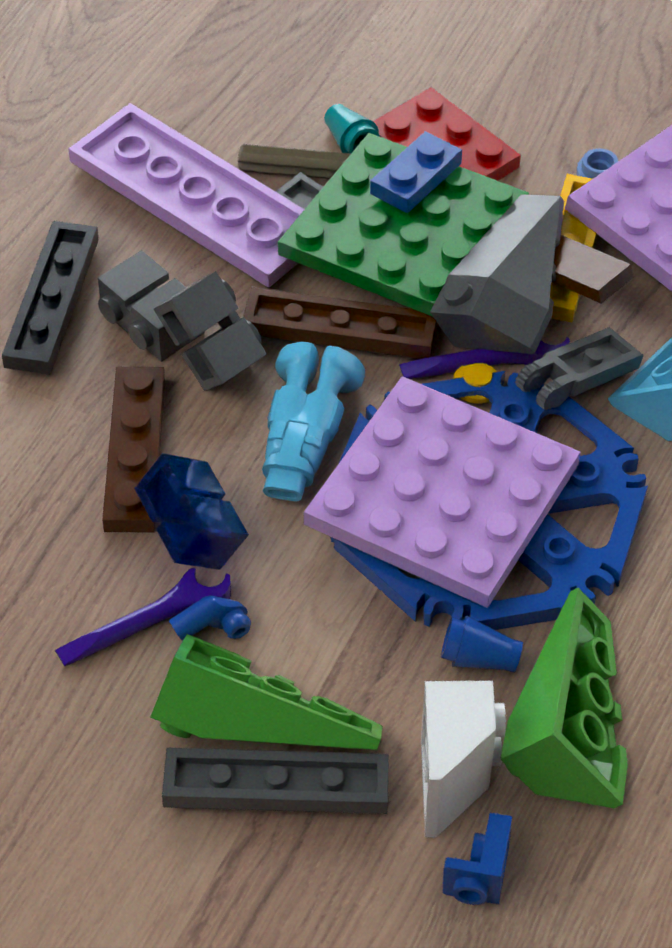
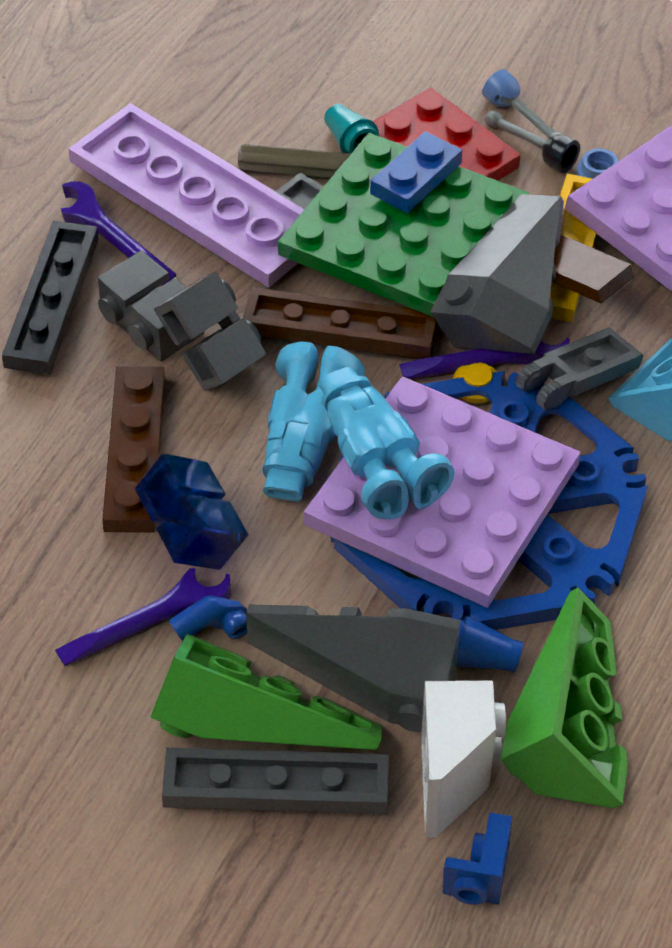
none -> dark purple piece [61,181,177,286]
none -> dark grey wedge [246,604,461,732]
none -> medium azure piece [318,367,455,519]
none -> medium blue hinge [482,69,564,138]
none -> black hinge [485,111,580,173]

